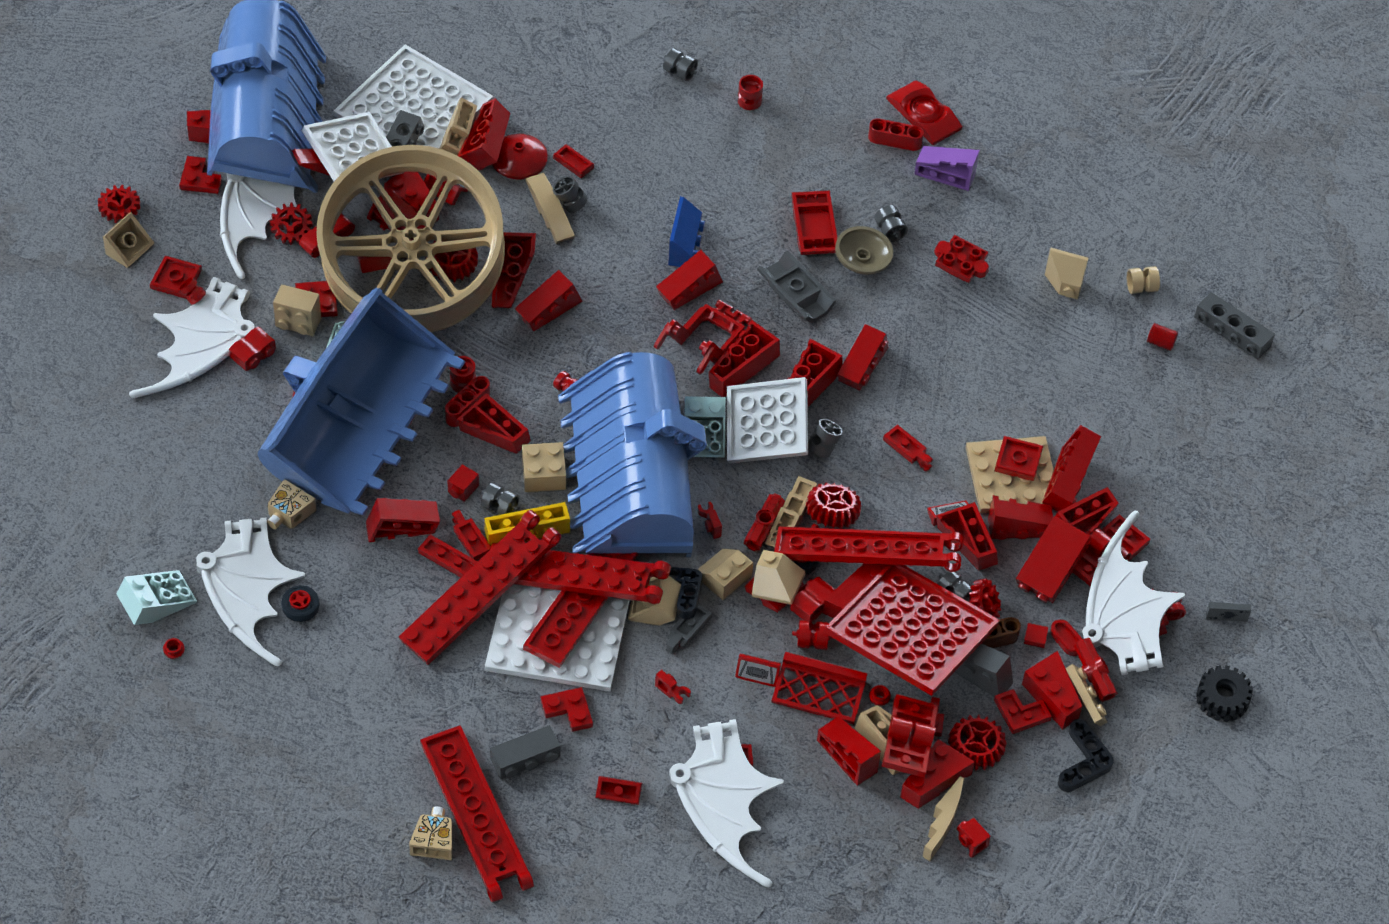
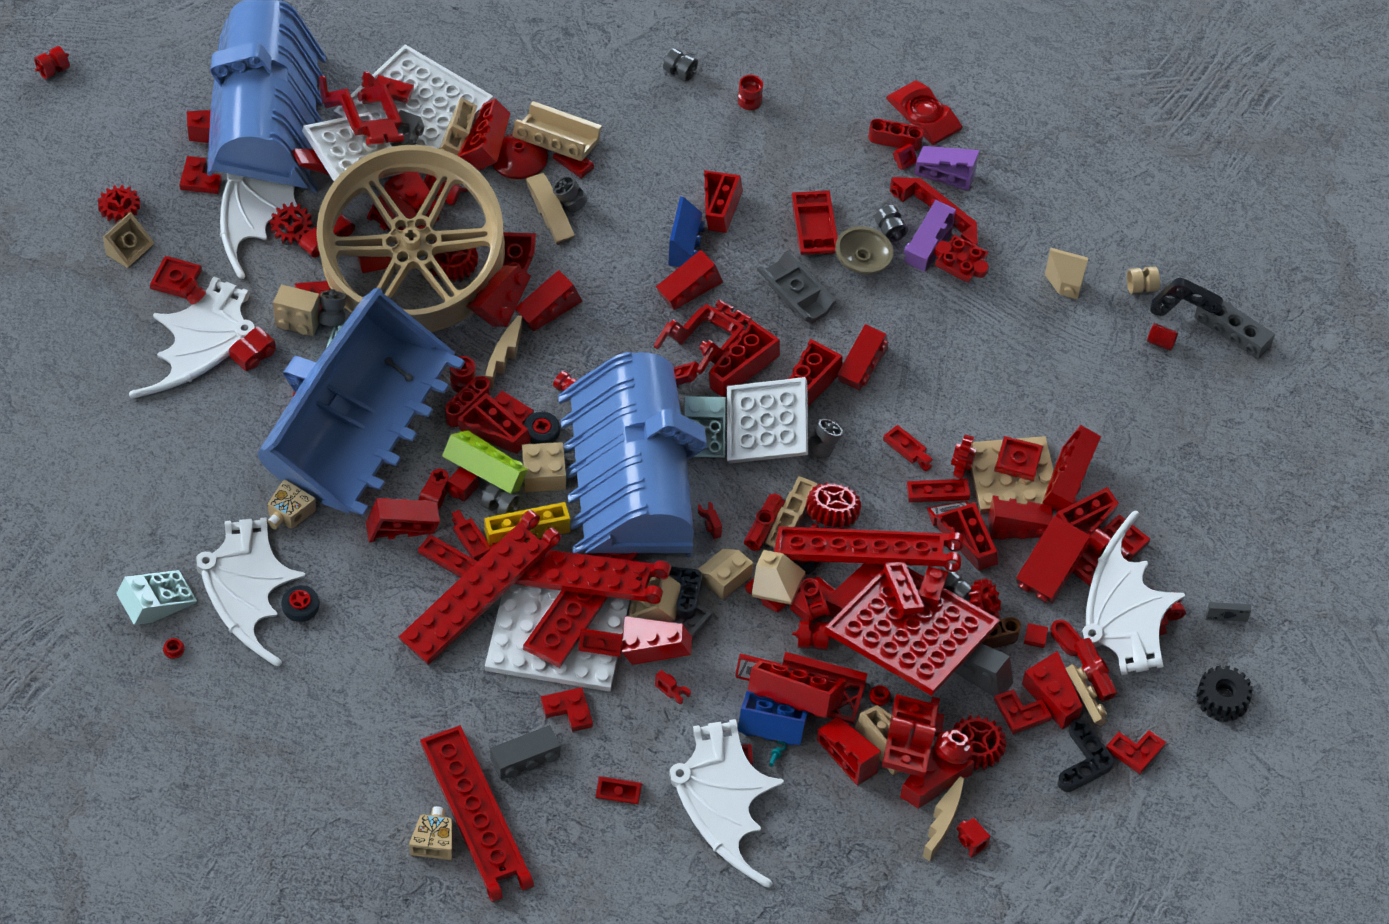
none -> red wheel [34,46,70,79]
none -> red piece [319,71,404,145]
none -> dark grey wheel [319,289,346,327]
none -> red plate [361,75,414,103]
none -> dark grey hinge [384,357,413,382]
none -> red piece [418,468,449,510]
none -> lime wedge [442,430,528,494]
none -> red wedge [466,266,531,327]
none -> tan slope [485,316,522,389]
none -> red plate [494,390,534,425]
none -> tan panel [512,101,602,161]
none -> black bush [524,411,560,444]
none -> red plate [578,628,624,657]
none -> wedge [622,616,692,665]
none -> red plate [674,361,699,386]
none -> red wedge [704,170,743,233]
none -> blue slope [738,691,808,745]
none -> red wedge [747,660,846,718]
none -> teal hand [769,740,787,767]
none -> red piece [801,578,830,622]
none -> plate [883,561,924,615]
none -> red slope [890,177,978,246]
none -> red tile [893,144,917,170]
none -> medium lavender wedge [904,200,956,272]
none -> red plate [906,479,970,503]
none -> red plate [919,566,948,606]
none -> red piece [934,730,973,764]
none -> red gear [951,434,977,479]
none -> red plate [1106,730,1166,774]
none -> black beam [1150,278,1223,316]

